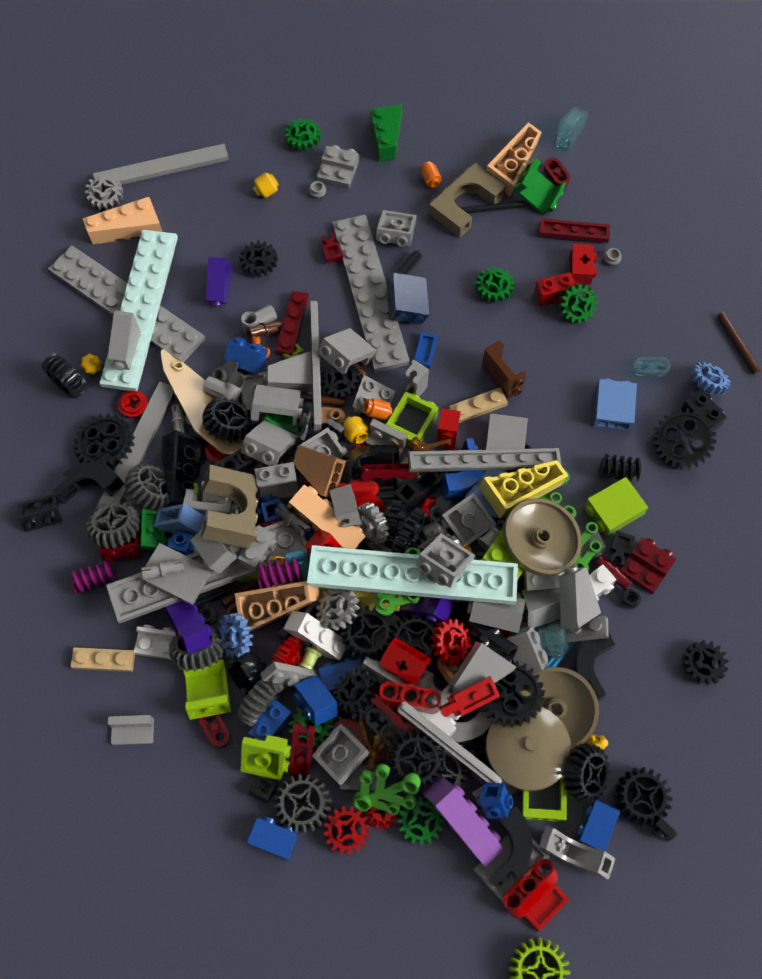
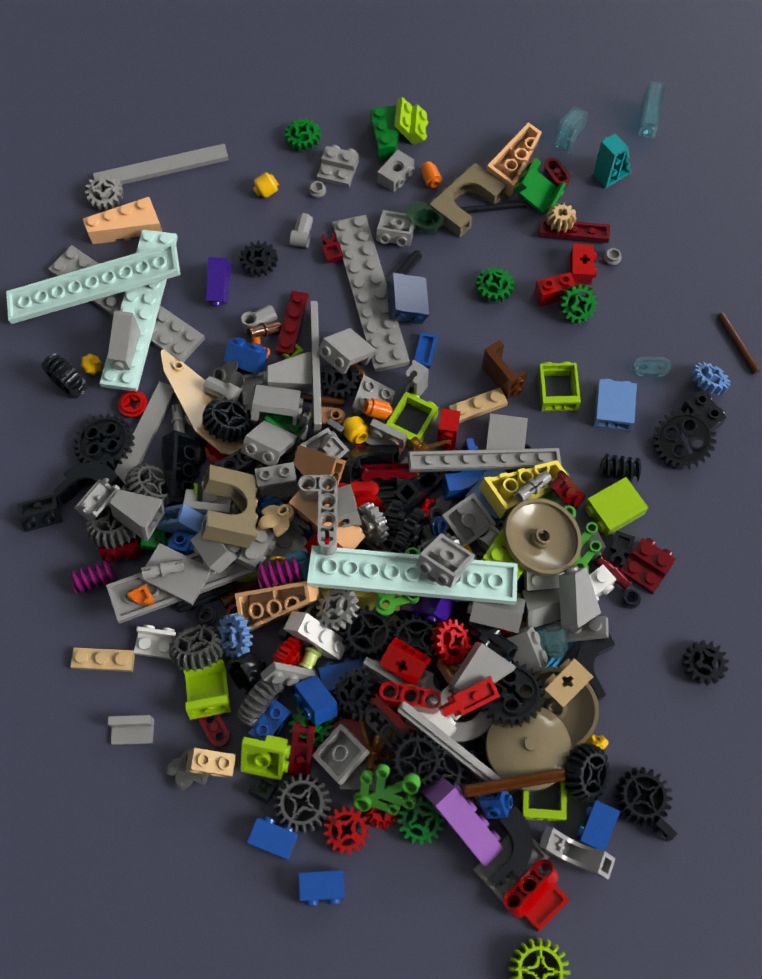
dark purple brick [165,601,212,654] -> none
none -> light aqua plate [6,242,181,324]
none -> light grey hinge [74,478,120,521]
none -> light grey slope [109,489,165,541]
none -> orange tile [127,584,155,605]
none -> dark grey plate [166,749,208,791]
none -> tan brick [185,748,236,778]
none -> tan plate [258,504,295,537]
none -> light grey piece [290,213,313,248]
none -> light grey beam [298,475,338,556]
none -> blue brick [299,870,345,906]
none -> light grey plate [320,434,349,459]
none -> light grey brick [377,150,415,192]
none -> lime plate [394,97,428,145]
none -> clear green piece [406,200,444,235]
none -> dark blue plate [429,516,447,536]
none -> reddish brown axle [462,769,566,798]
none -> light grey pin [514,471,552,502]
none -> lime window [538,361,581,412]
none -> tan brick [545,658,593,707]
none -> tan gear [546,202,577,233]
none -> dark red plate [547,470,586,509]
none -> teal wedge [593,134,631,189]
none -> clear light blue slope [638,81,665,138]

